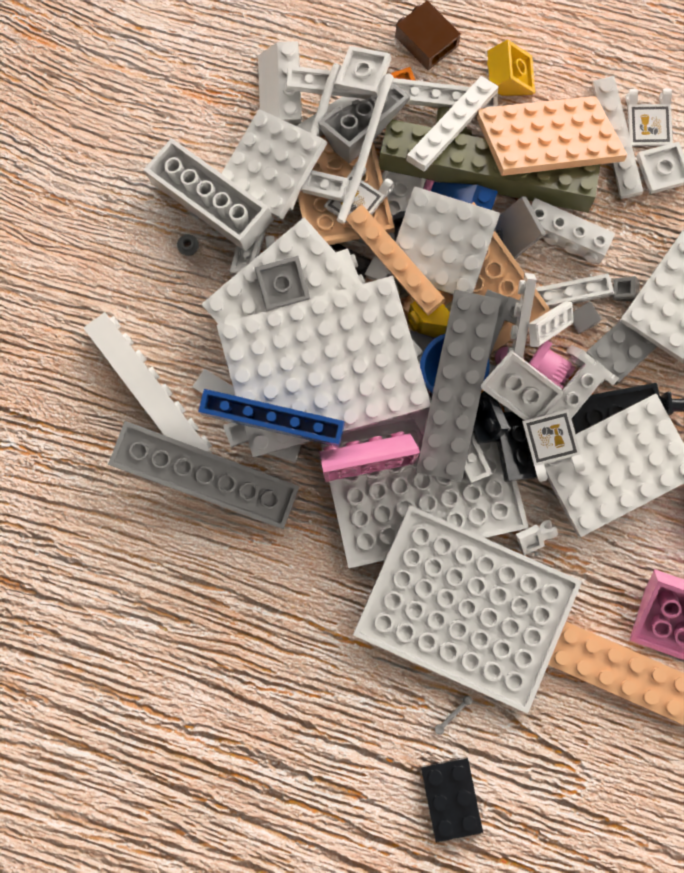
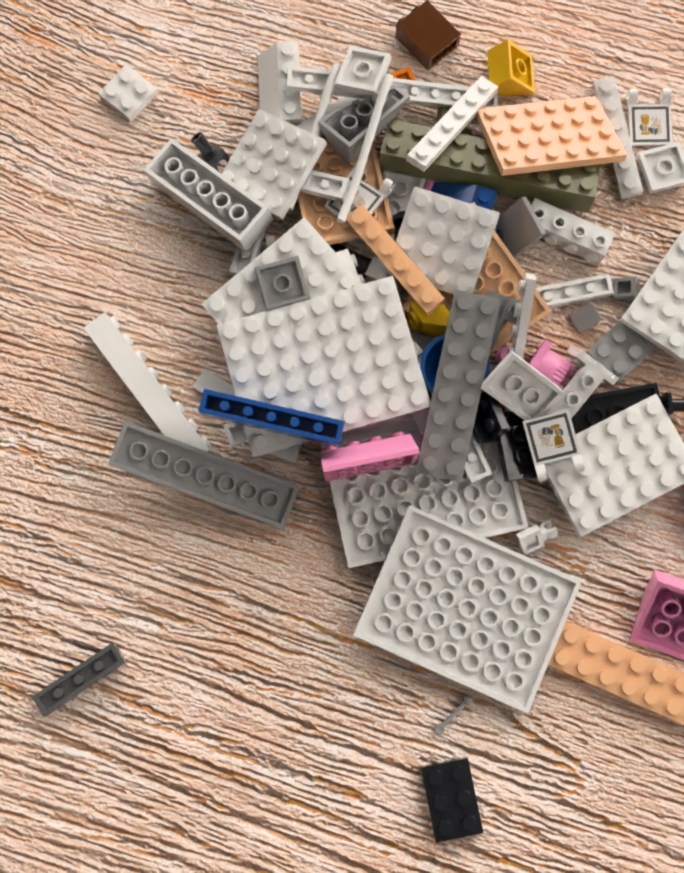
dark grey plate [177,234,199,256] -> none
white tile [528,302,574,347] -> none
none -> dark grey plate [32,642,127,717]
none -> white plate [98,64,159,122]
none -> black bracket [191,132,230,173]

